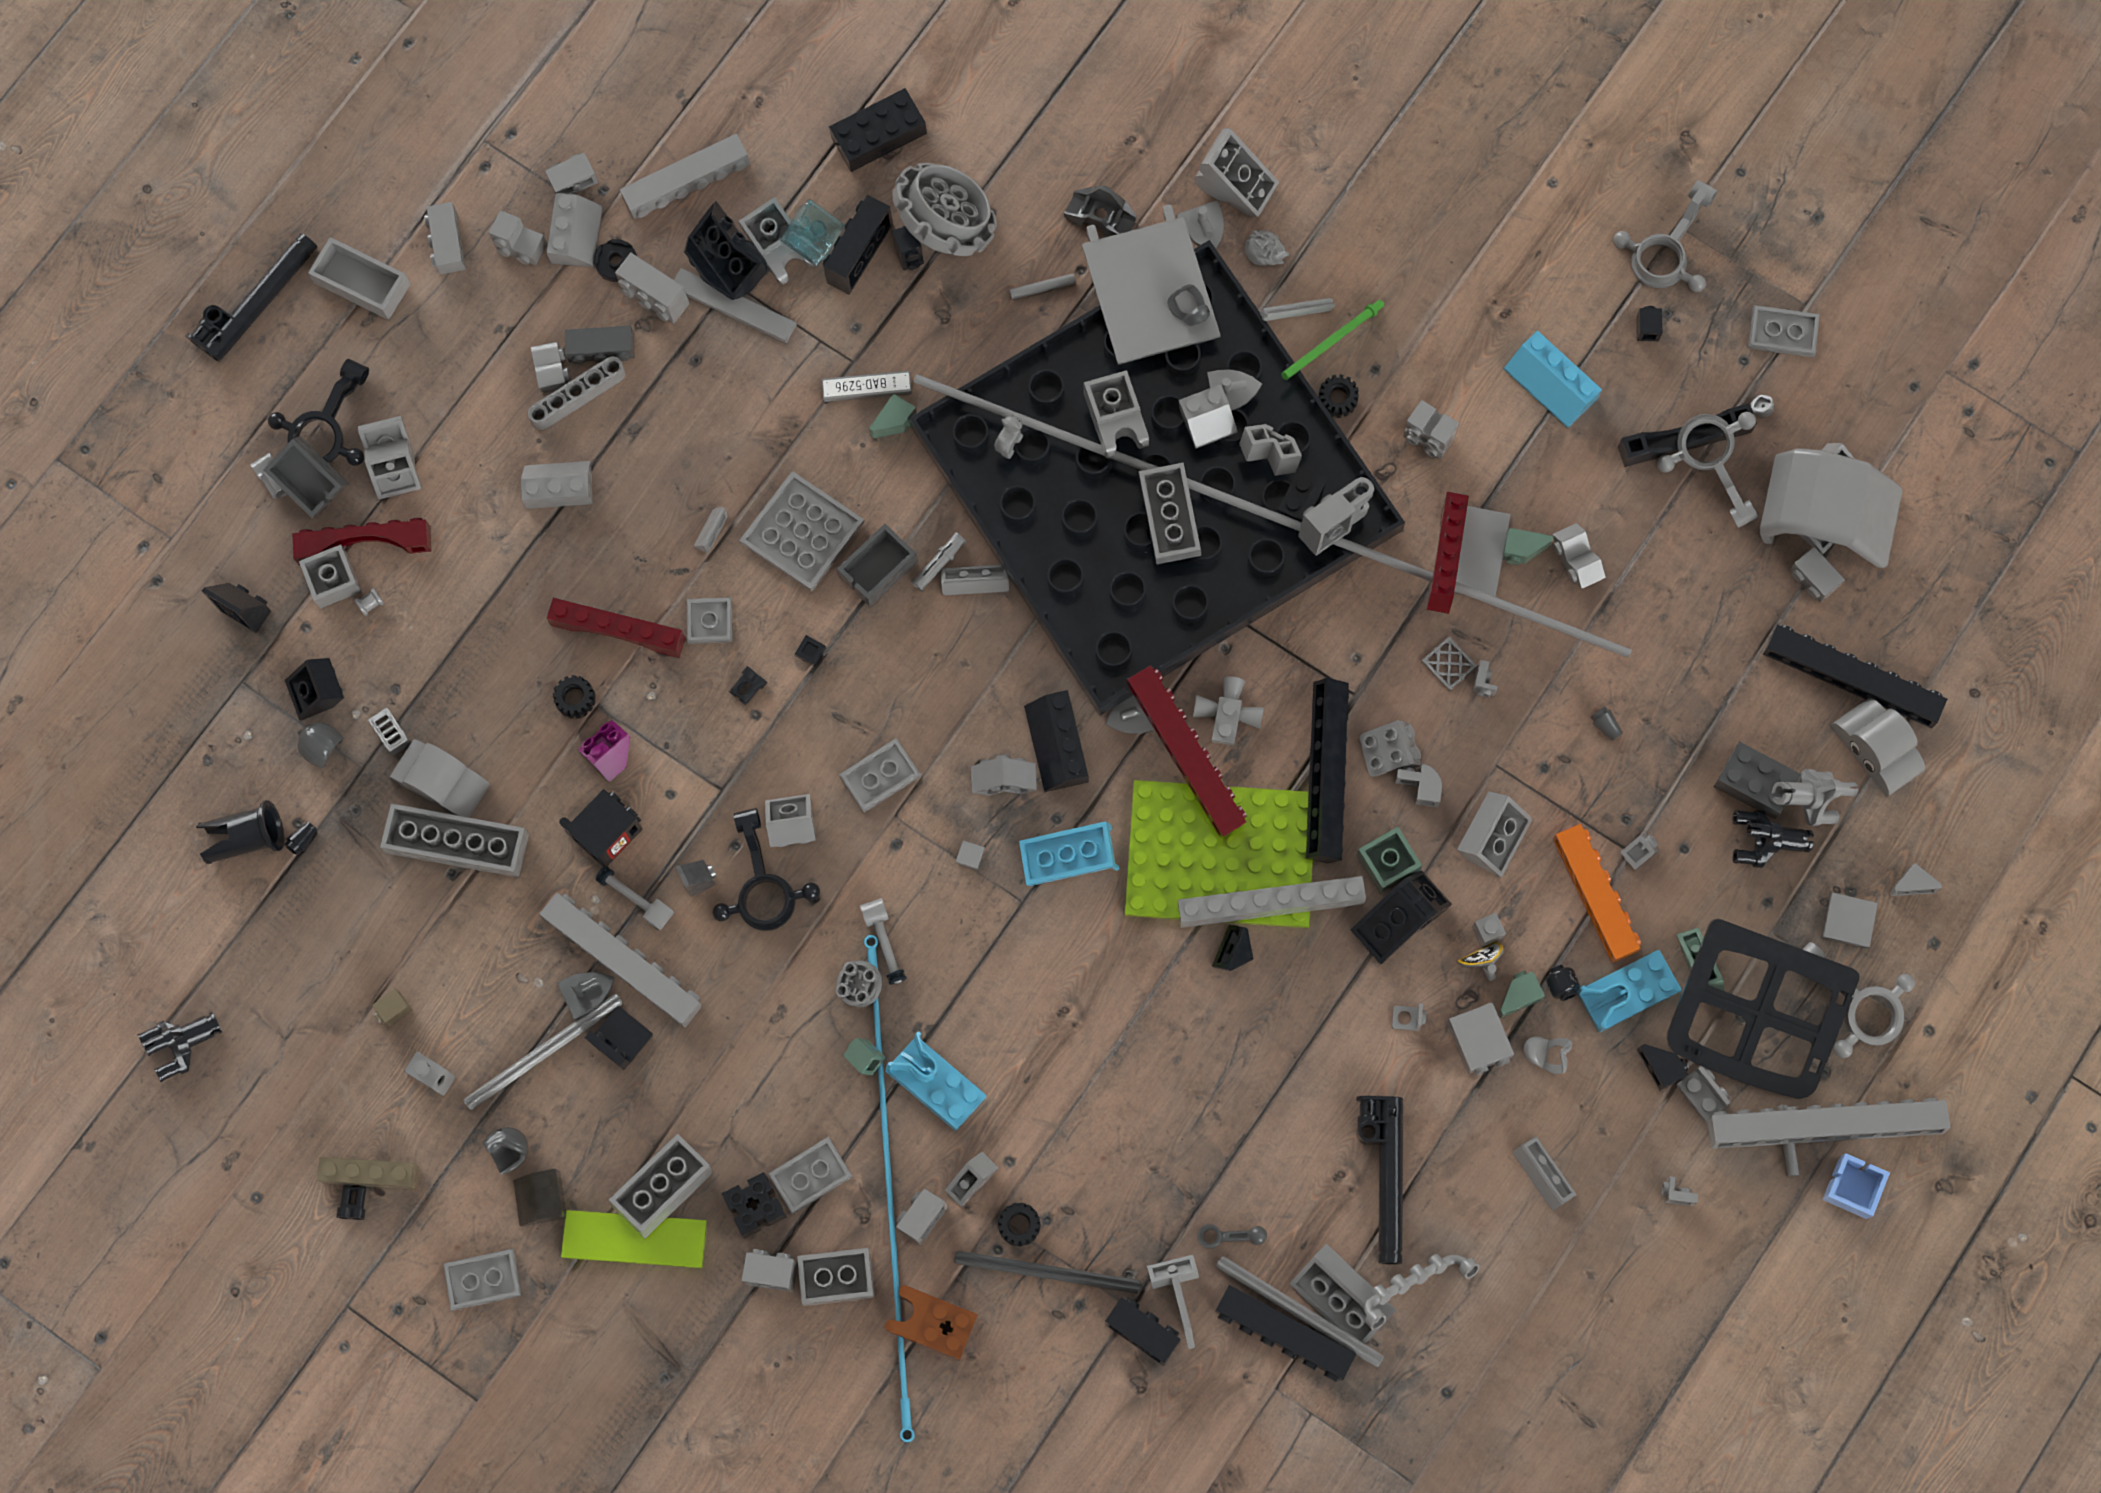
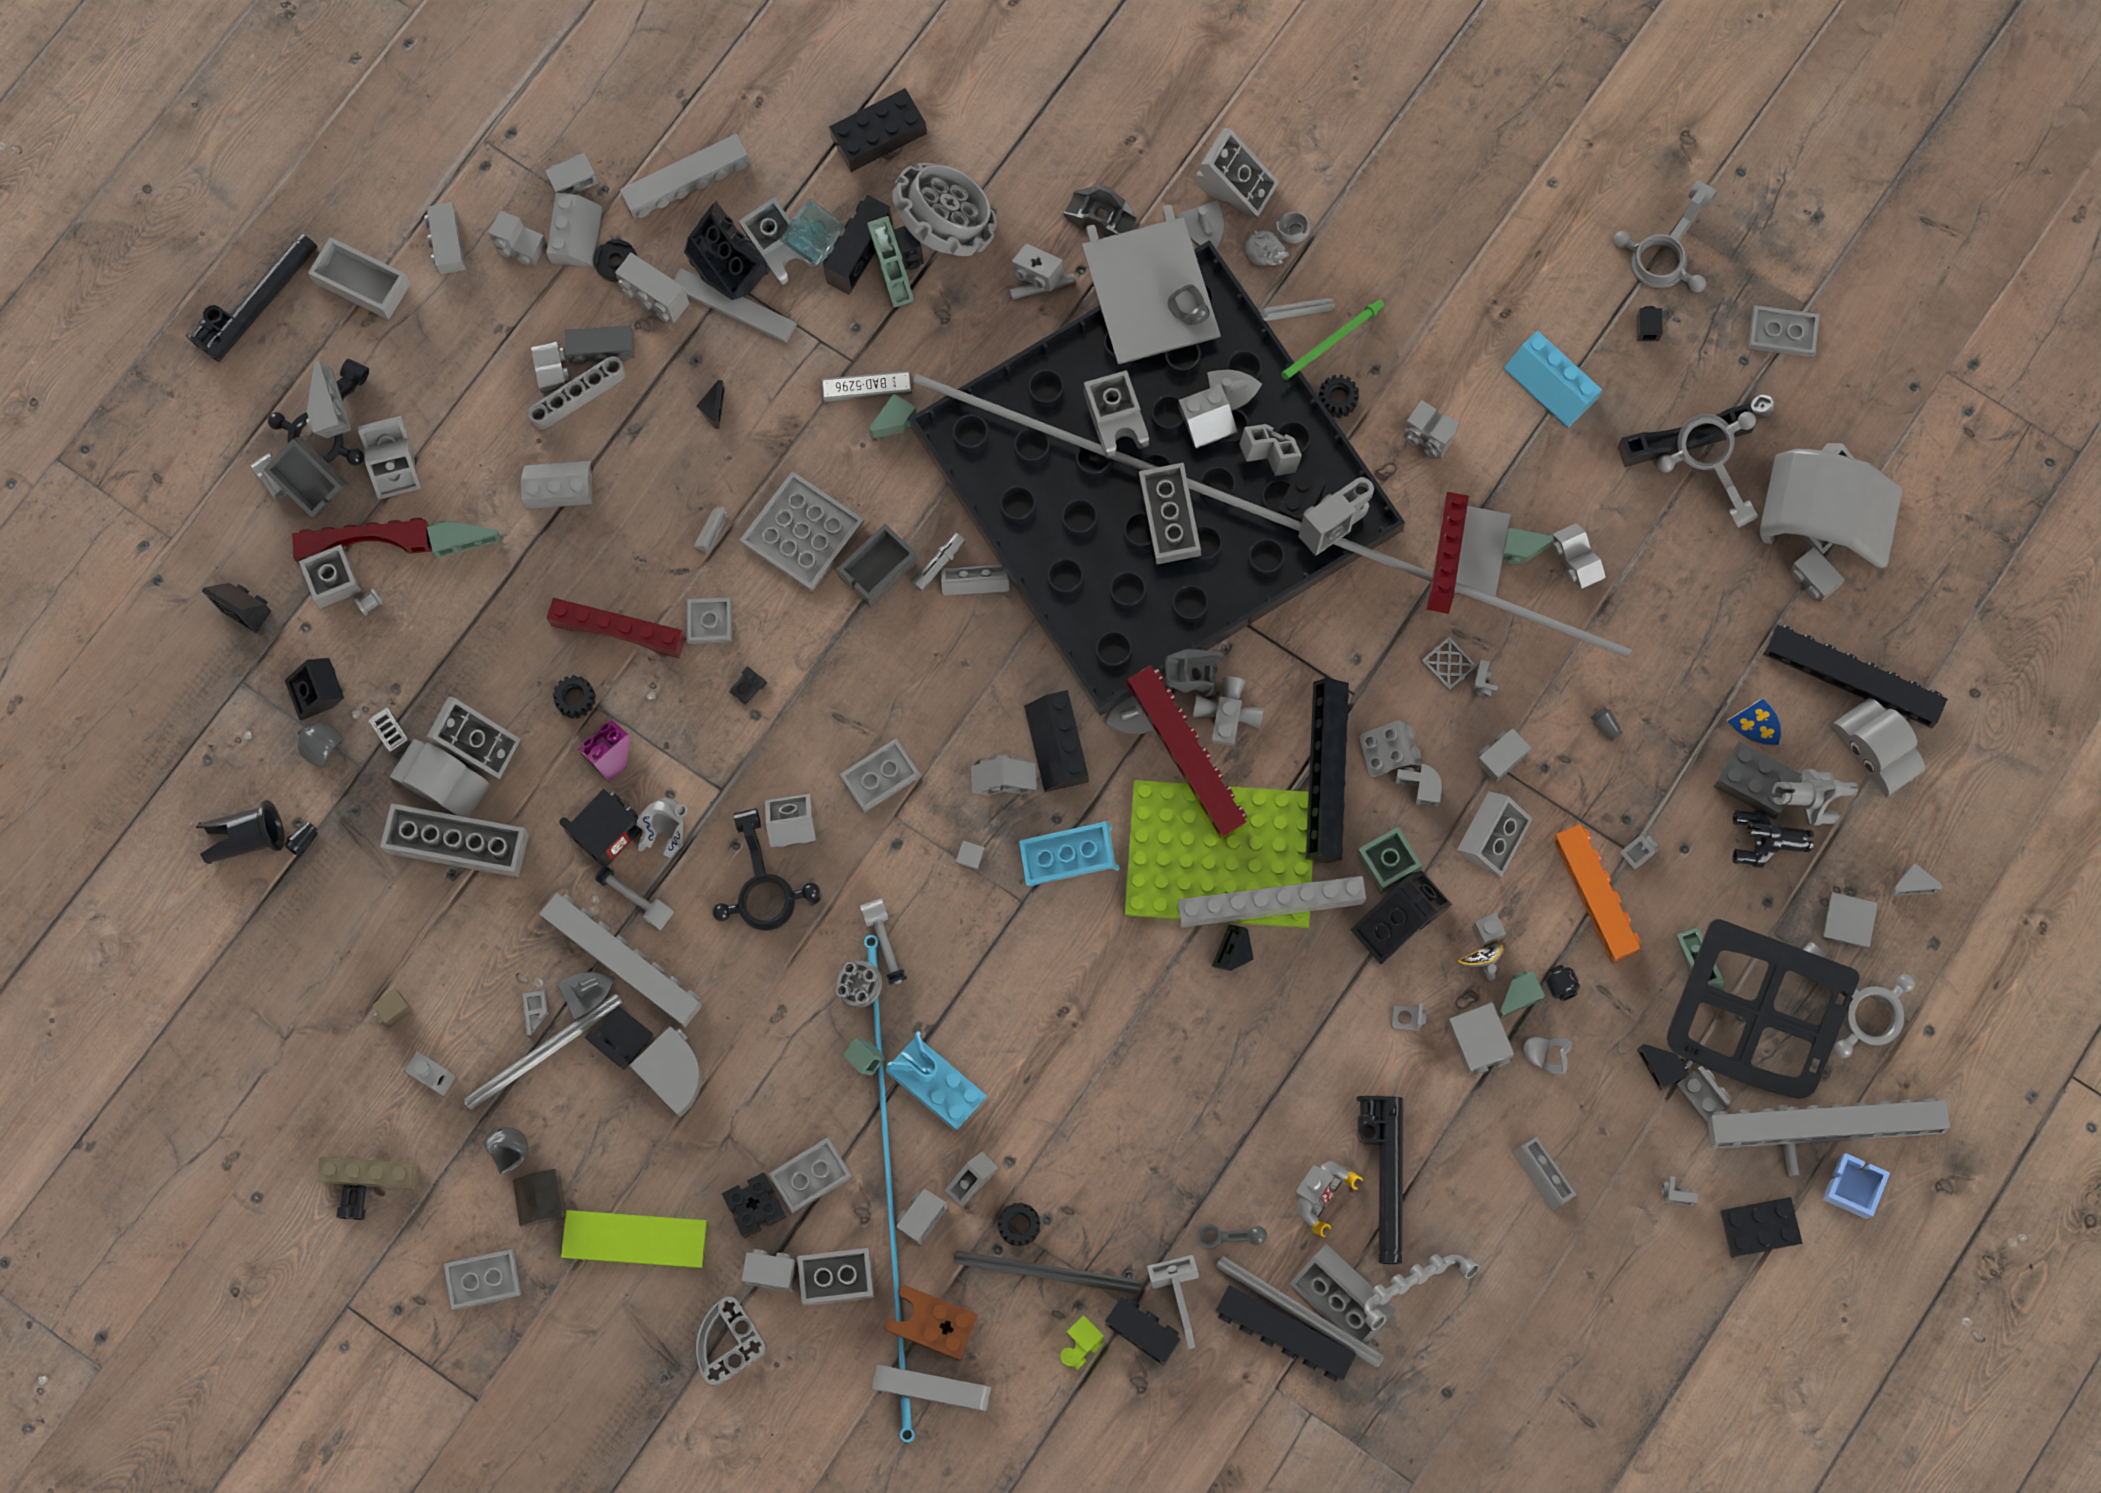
black wheel [137,1012,222,1082] -> none
light grey brick [609,1134,713,1239] -> none
flat silver slope [676,860,717,897] -> none
black plate [795,635,826,667] -> none
light grey animal [994,414,1023,459] -> none
medium azure plate [1577,950,1682,1033] -> none
none -> light grey slope [306,360,352,438]
none -> light grey brick [426,696,521,779]
none -> sand green slope [427,521,502,558]
none -> light grey tile [522,990,549,1037]
none -> light grey brick [630,1026,702,1118]
none -> light grey piece [636,798,687,859]
none -> black slope [696,380,725,429]
none -> light grey beam [696,1297,766,1386]
none -> sand green slope [867,216,915,308]
none -> light grey beam [872,1365,991,1411]
none -> light grey brick [1012,243,1065,292]
none -> lime brick [1060,1315,1104,1370]
none -> dark grey piece [1165,649,1224,697]
none -> light grey hair [1276,212,1311,244]
none -> light grey torso [1296,1161,1363,1238]
none -> light grey brick [1477,728,1531,783]
none -> black plate [1720,1197,1803,1258]
none -> blue shield [1727,697,1781,745]

